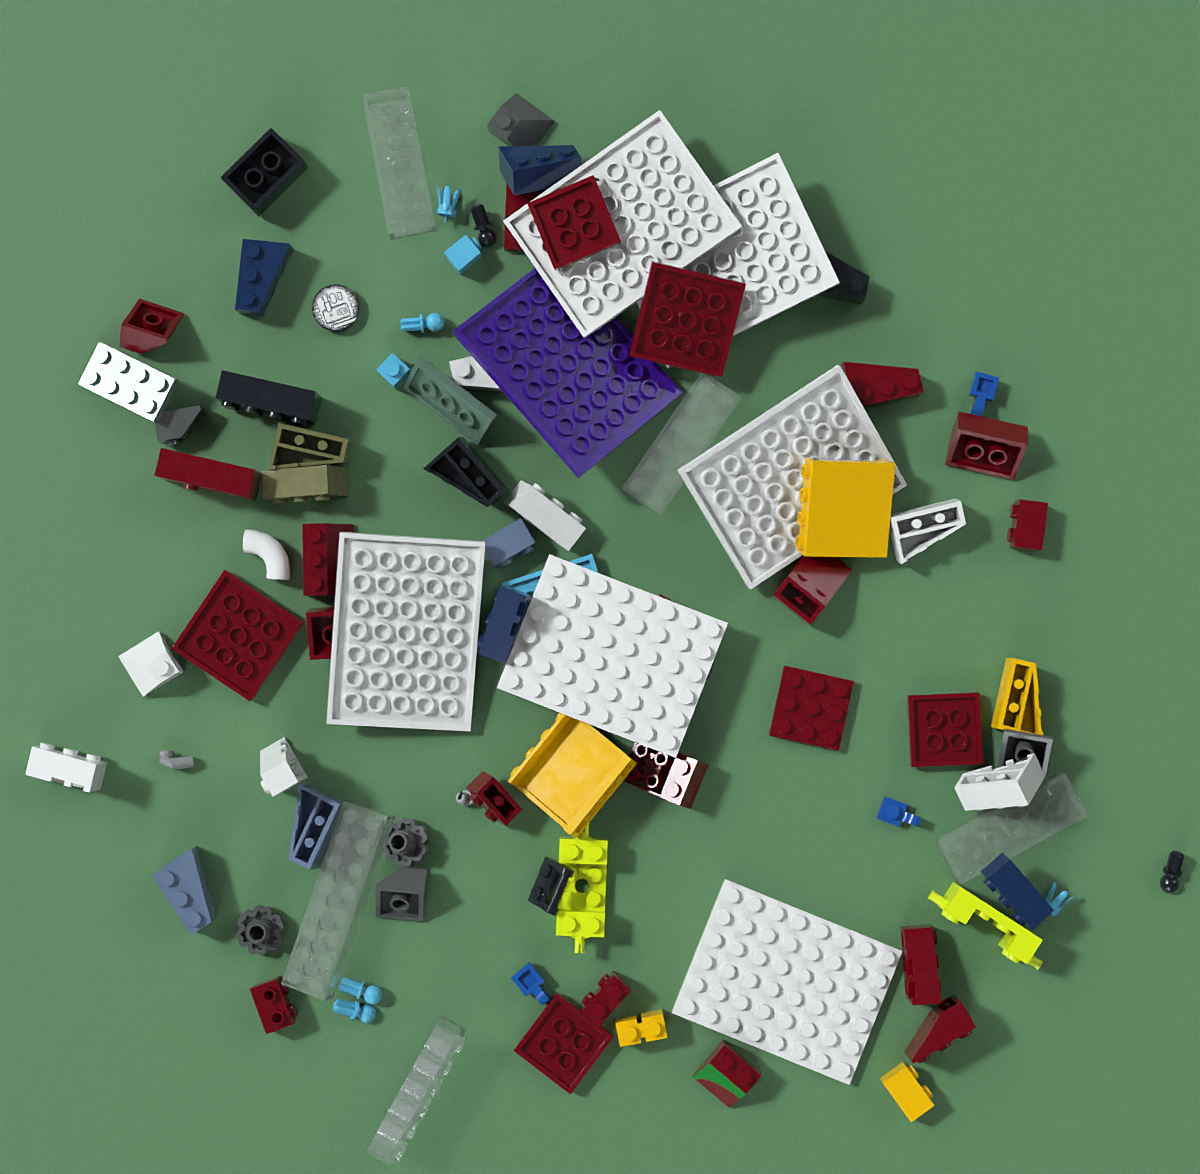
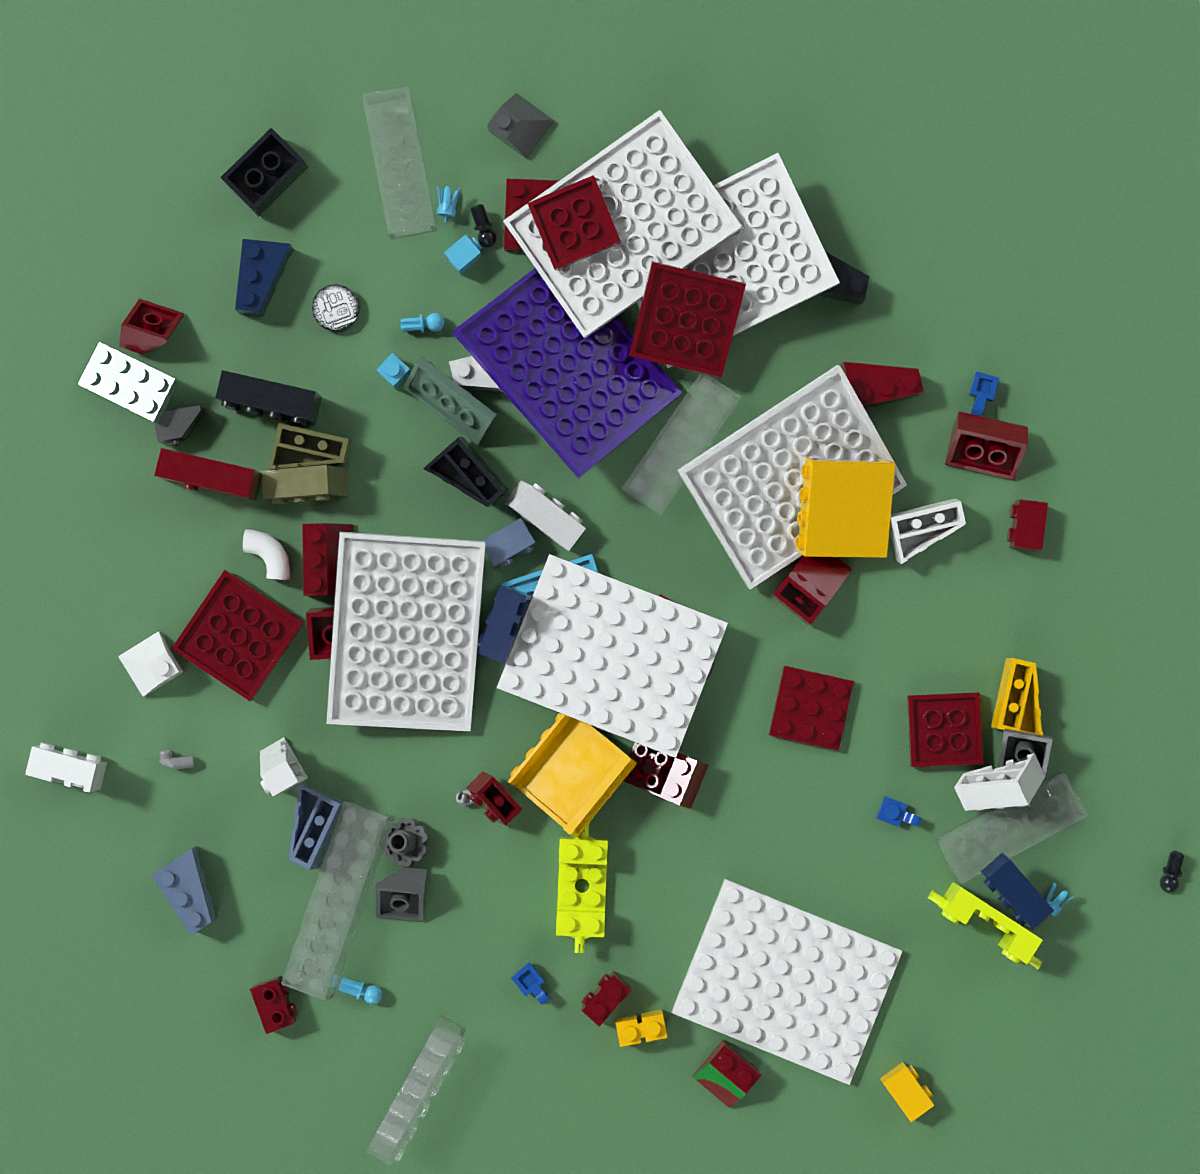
dark grey plant [236,905,285,955] -> none
medium azure axle [333,999,376,1023] -> none
dark blue wedge [499,145,581,196] -> none
dark red plate [513,992,614,1095] -> none
black plate [528,856,574,916] -> none
dark red wedge [900,924,941,1005] -> none
dark red slope [904,994,976,1064] -> none

